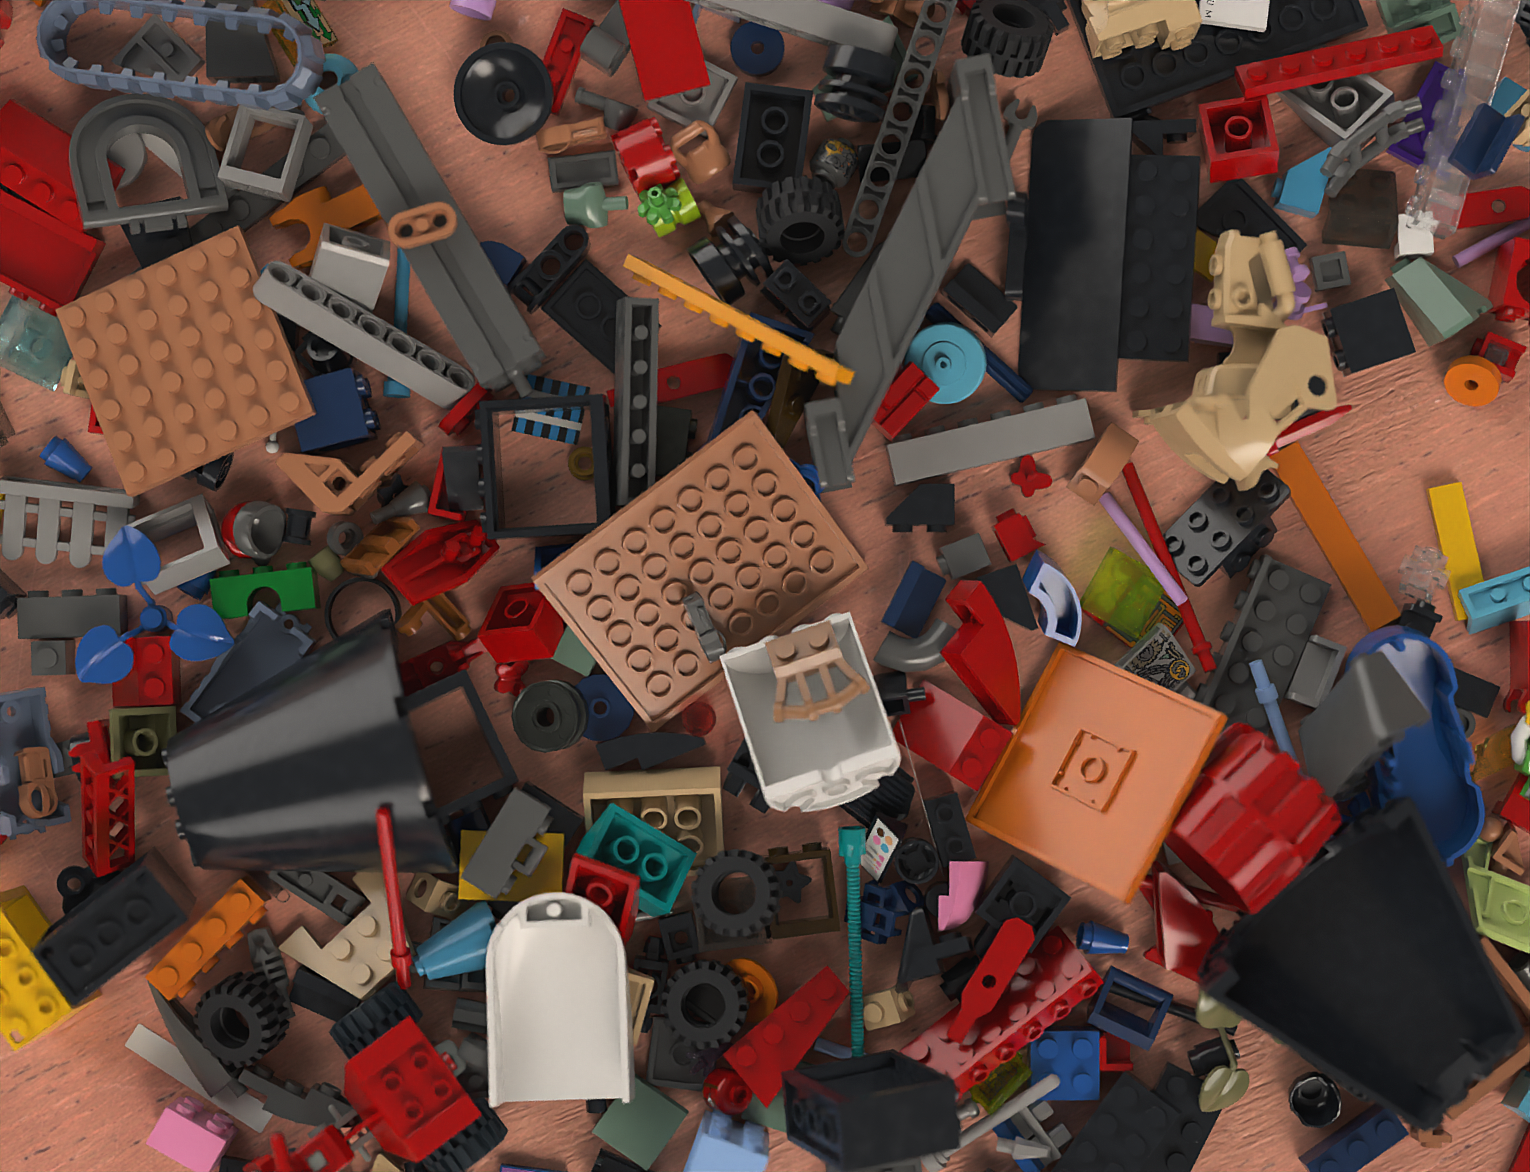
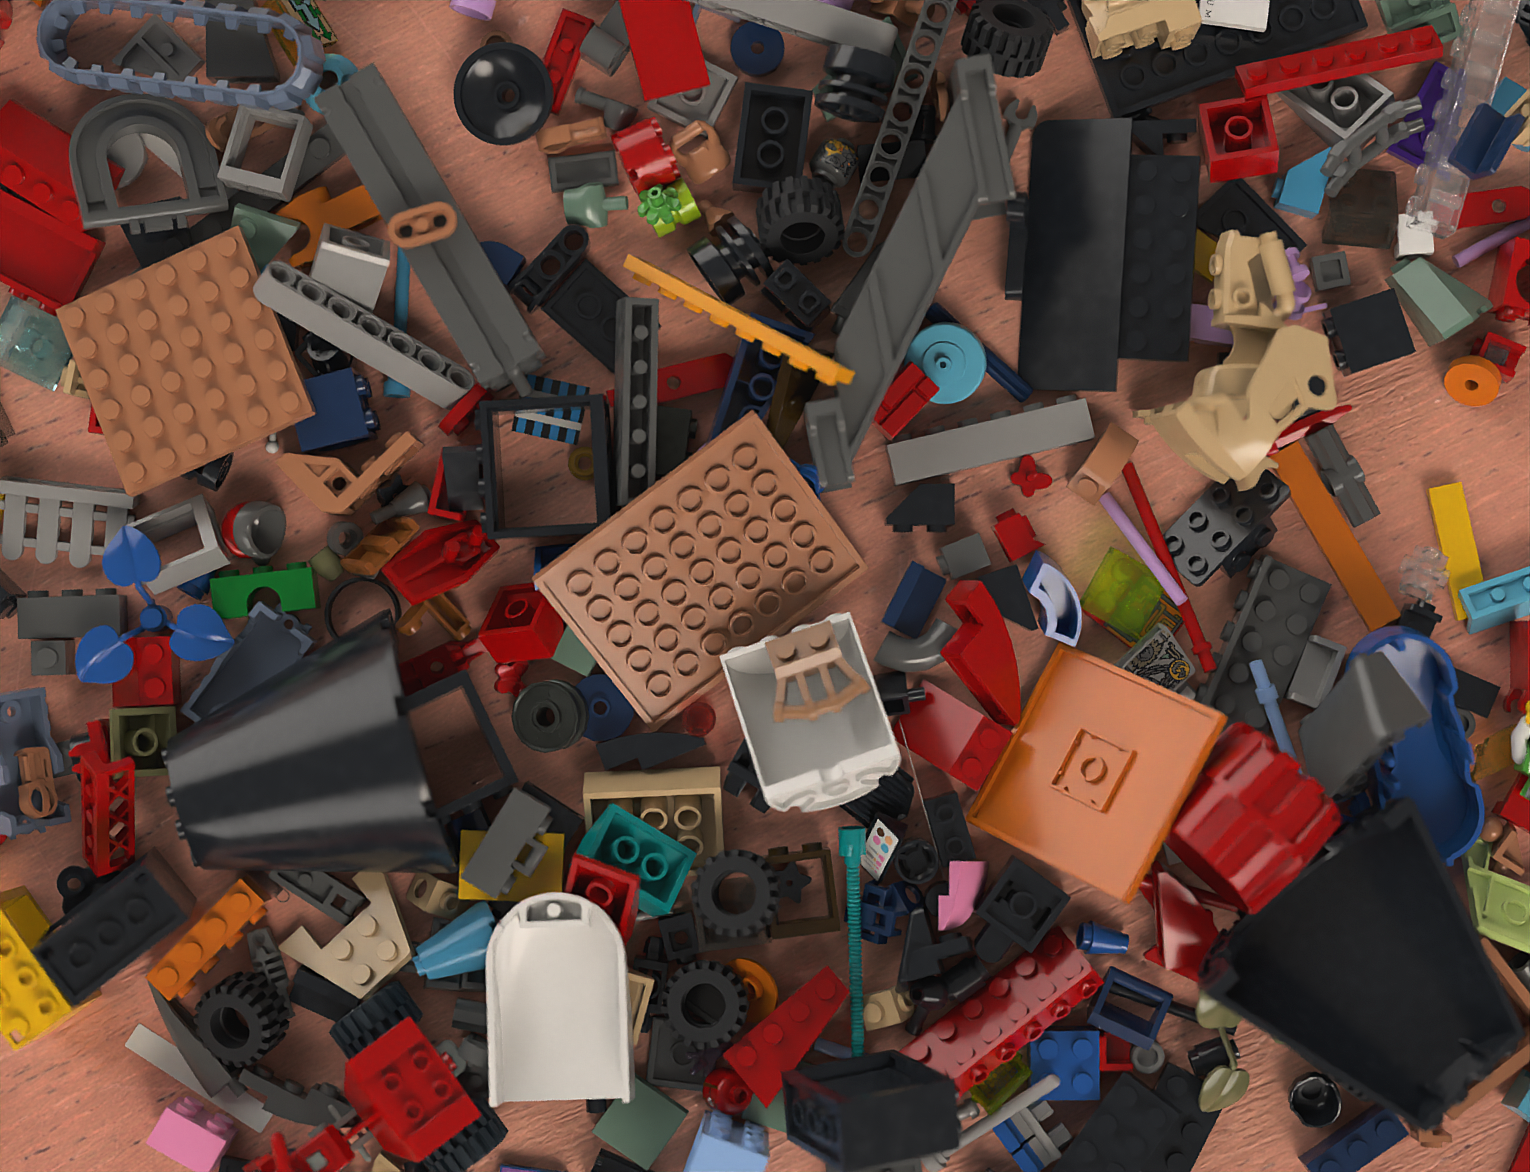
blue cone [39,436,93,483] -> none
black bush [282,508,316,546] -> none
red bar [375,808,412,989] -> none
dark grey piece [681,592,727,664] -> none
black panel [941,264,1017,338] -> none
red piece [946,917,1035,1044] -> none
light grey bar [996,1137,1051,1159] -> none
none -> sand green wing [230,203,301,271]
none -> black bar [905,976,948,1036]
none -> light grey tile [1130,1041,1165,1074]
none -> dark grey piece [1305,424,1381,528]

